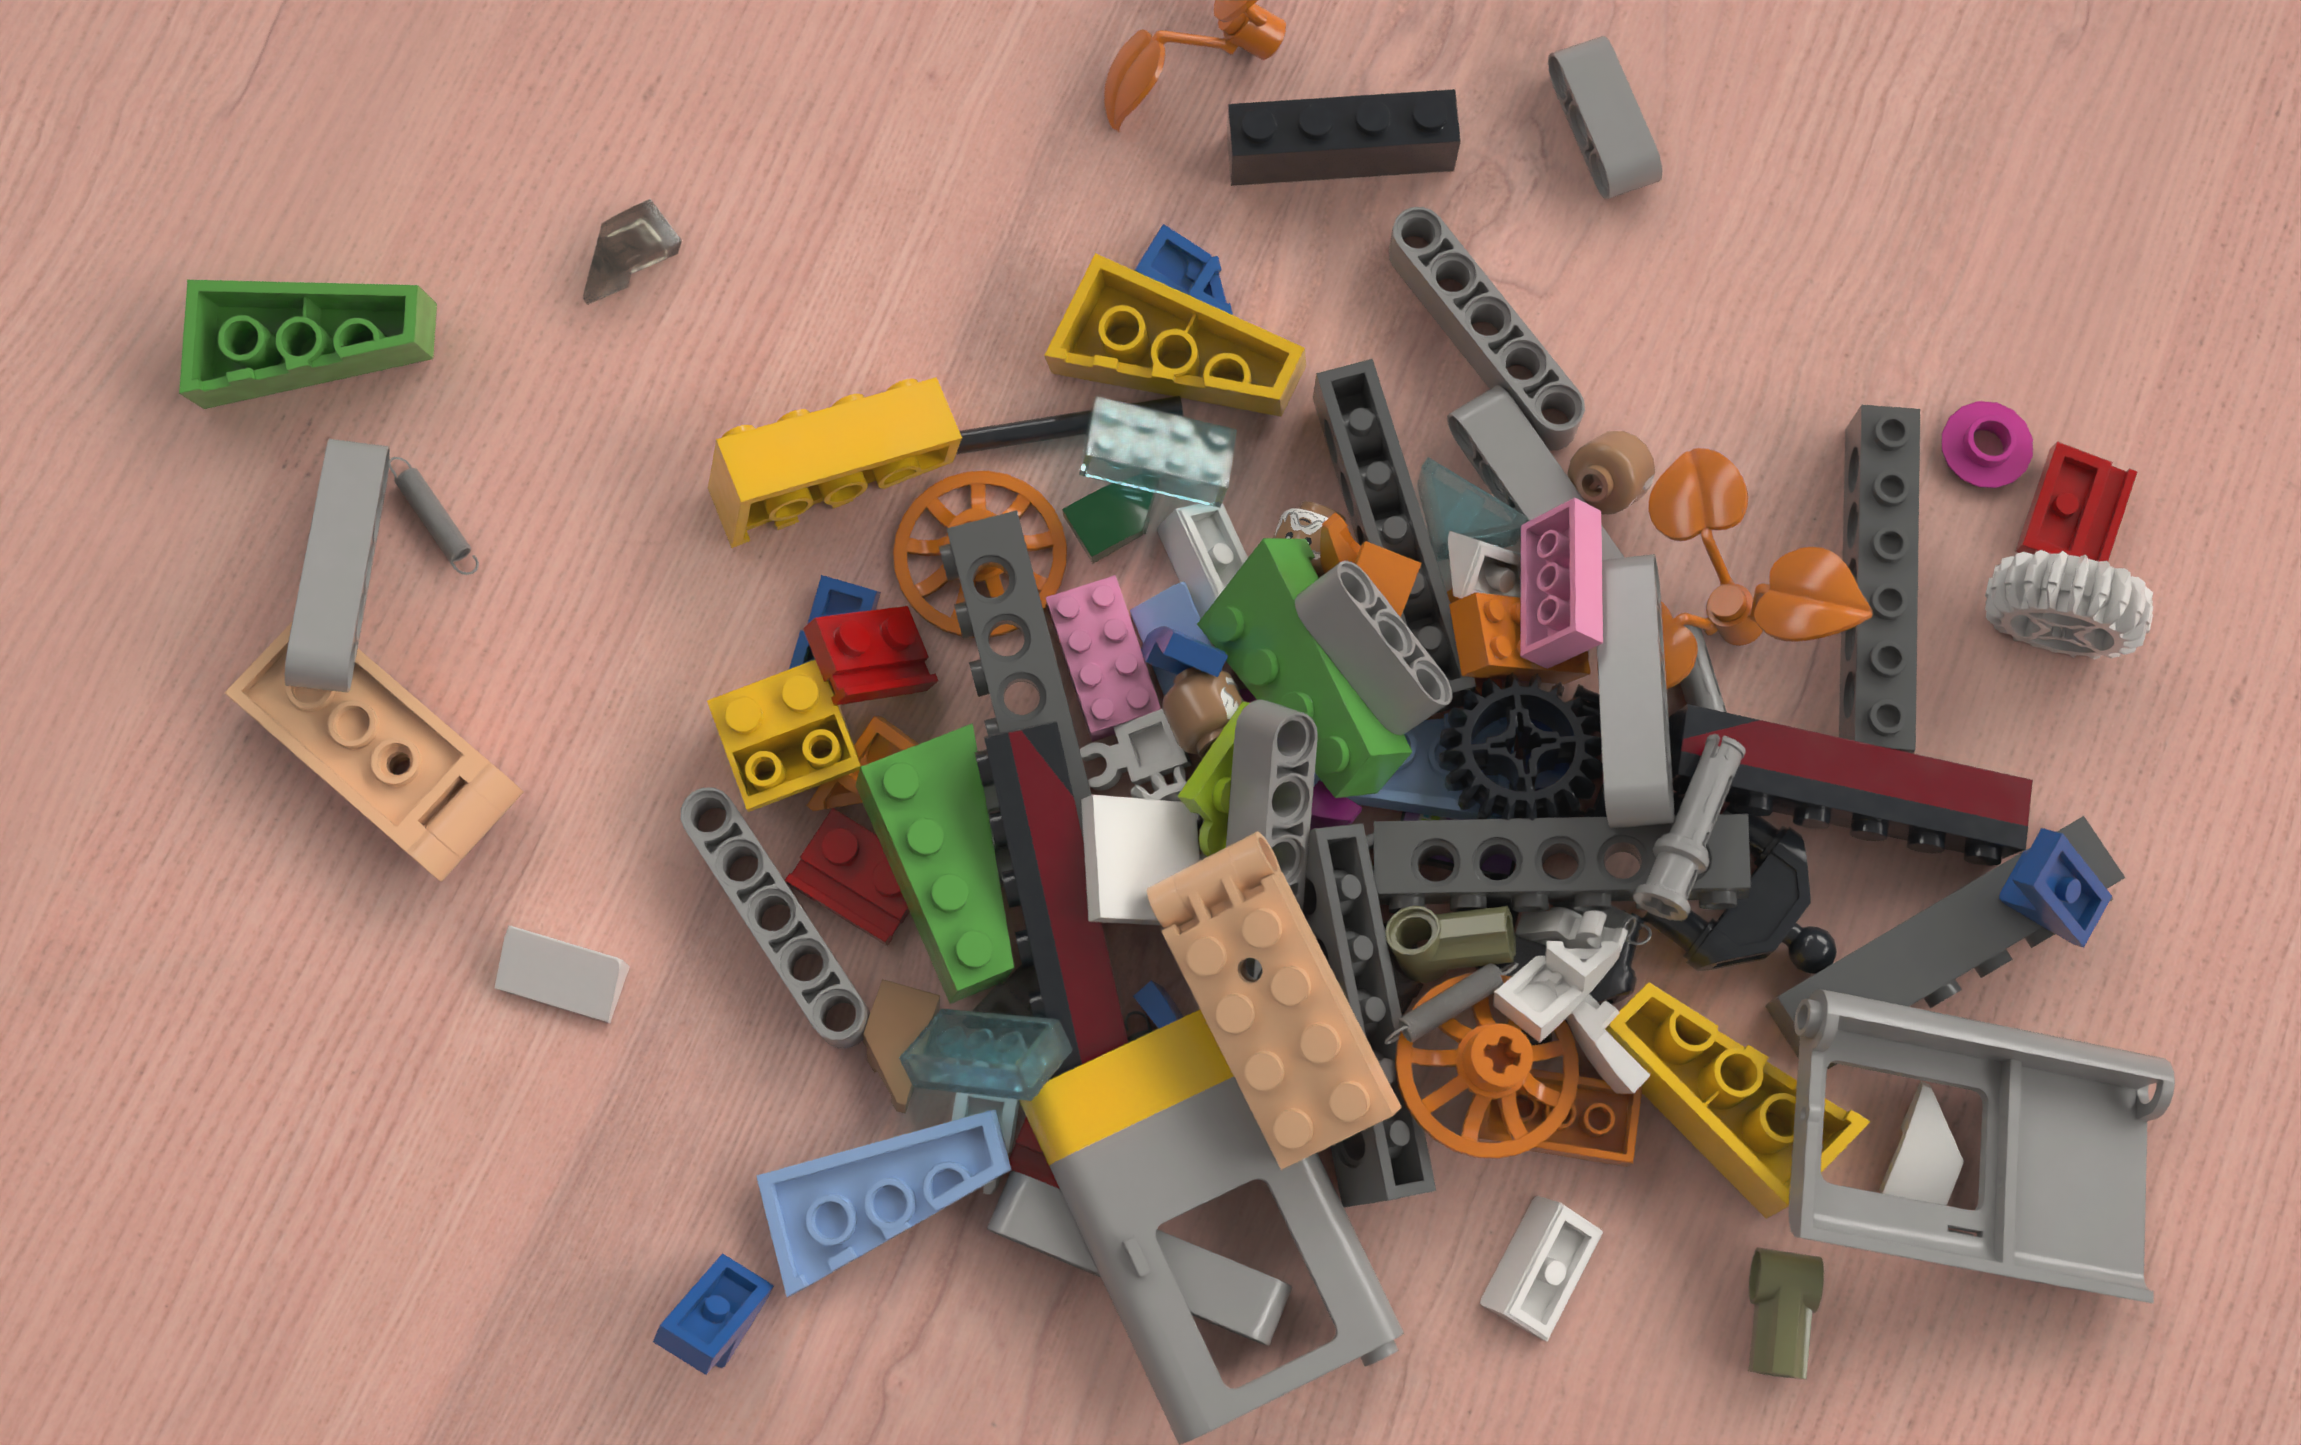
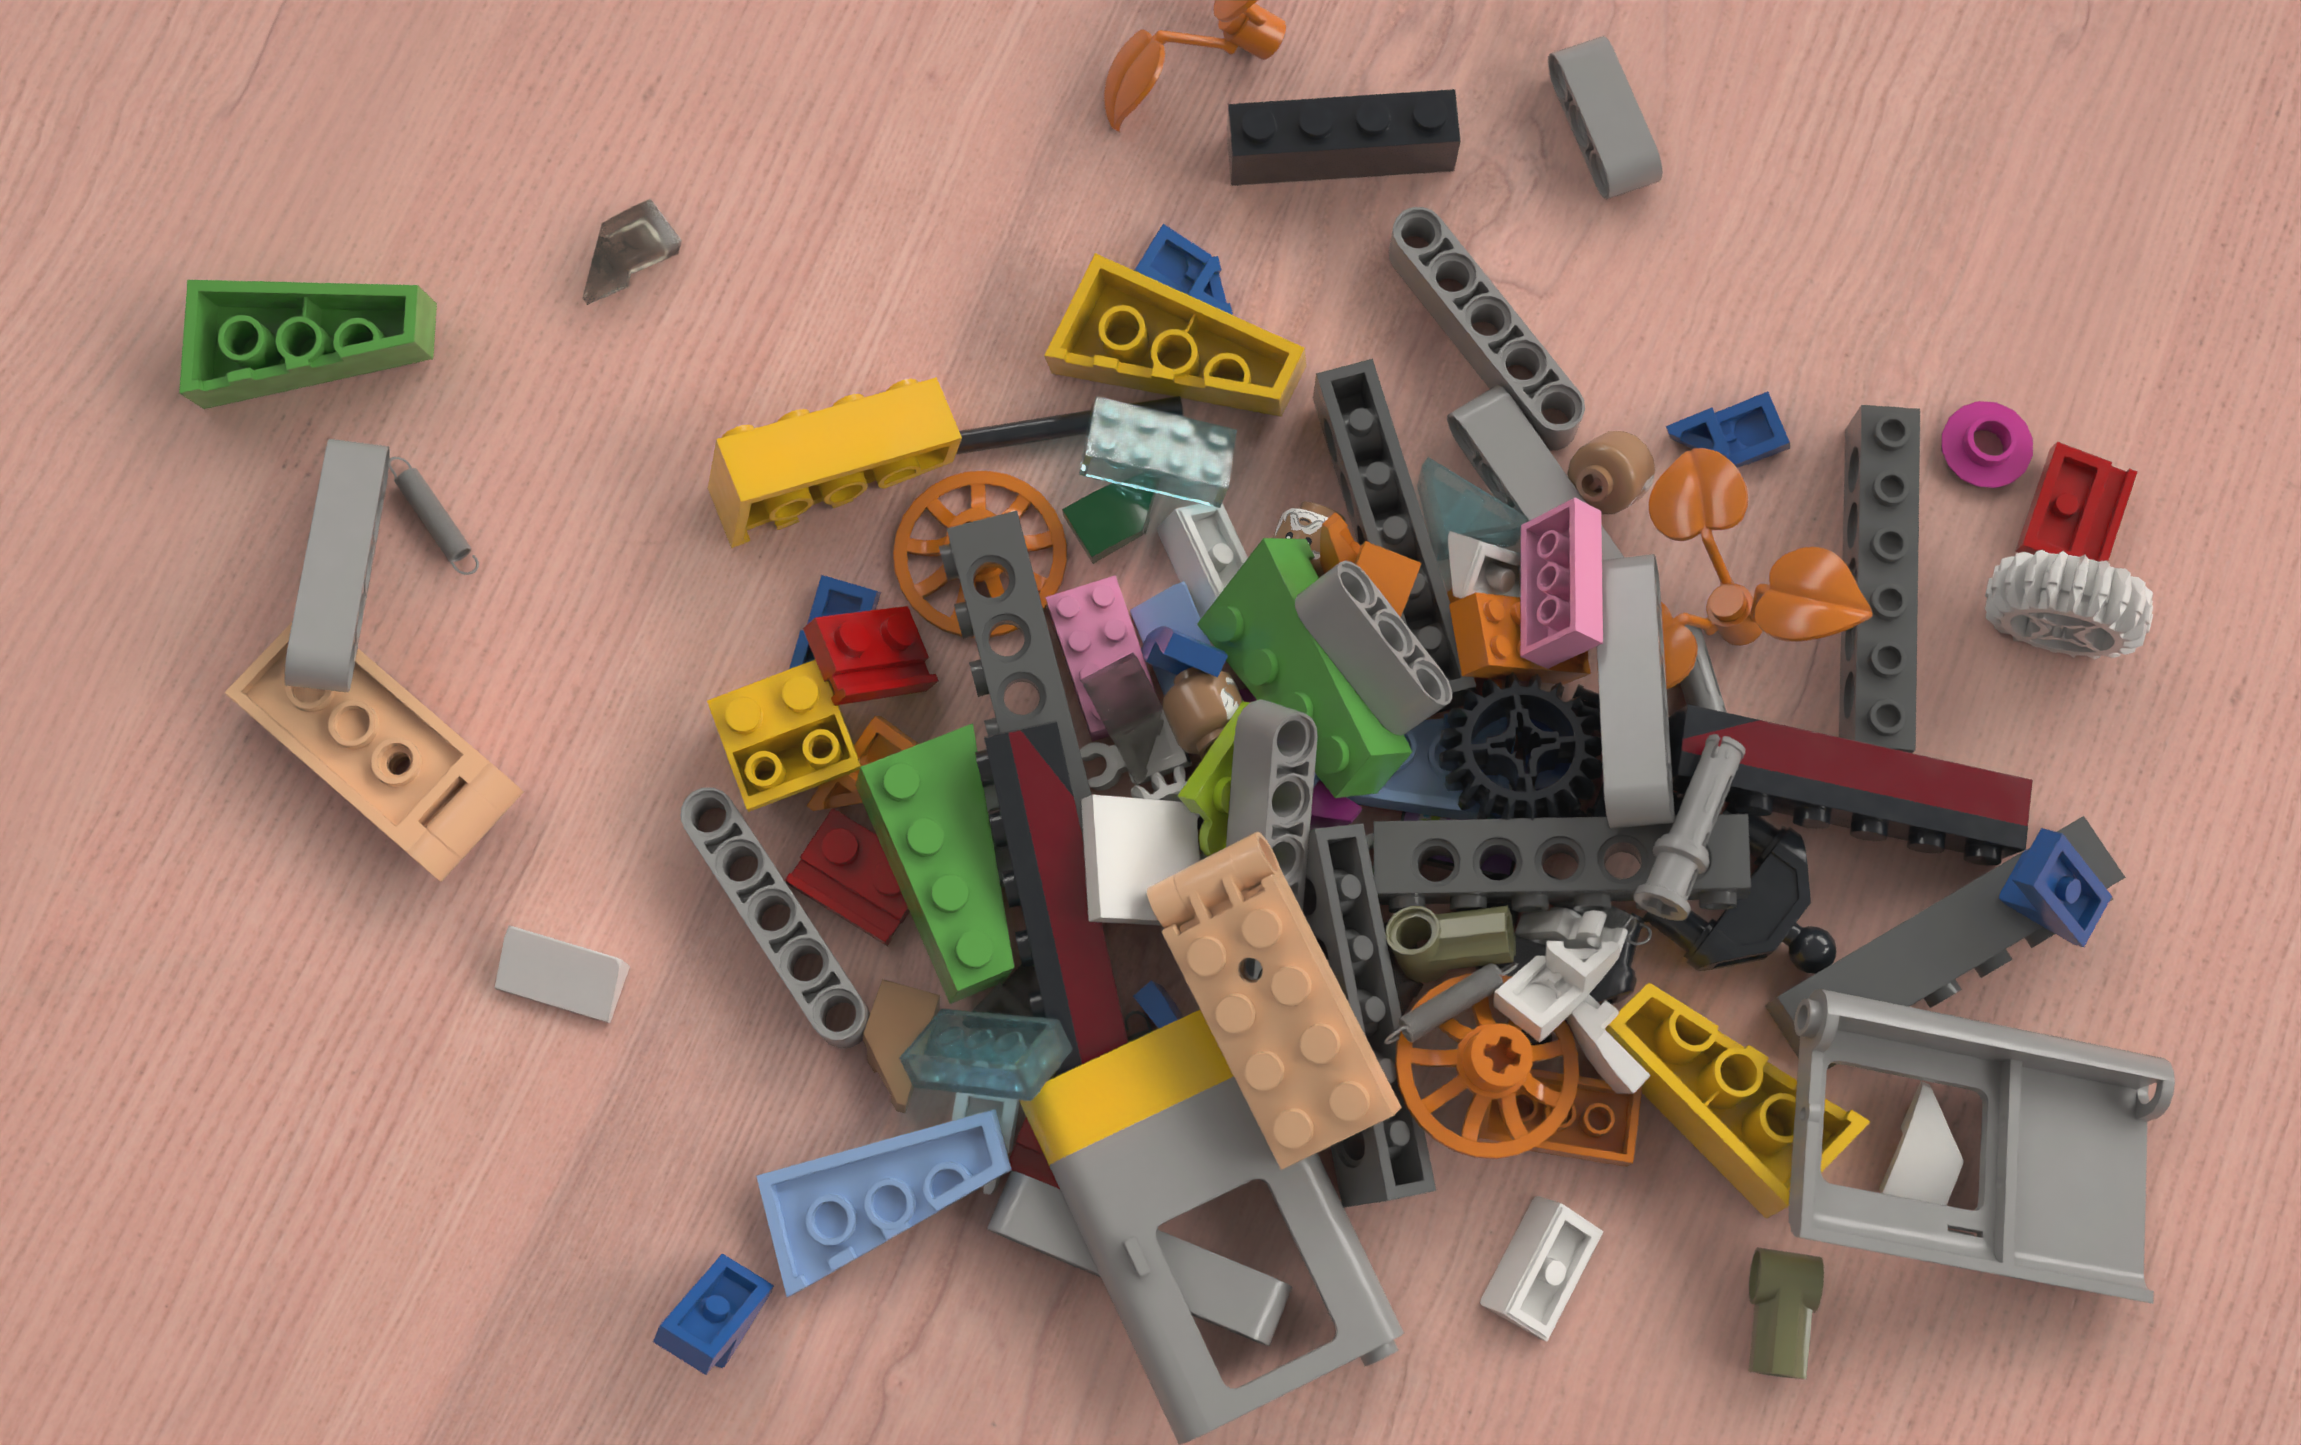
none -> clear smoke slope [1080,652,1164,785]
none -> blue slope [1666,391,1790,468]

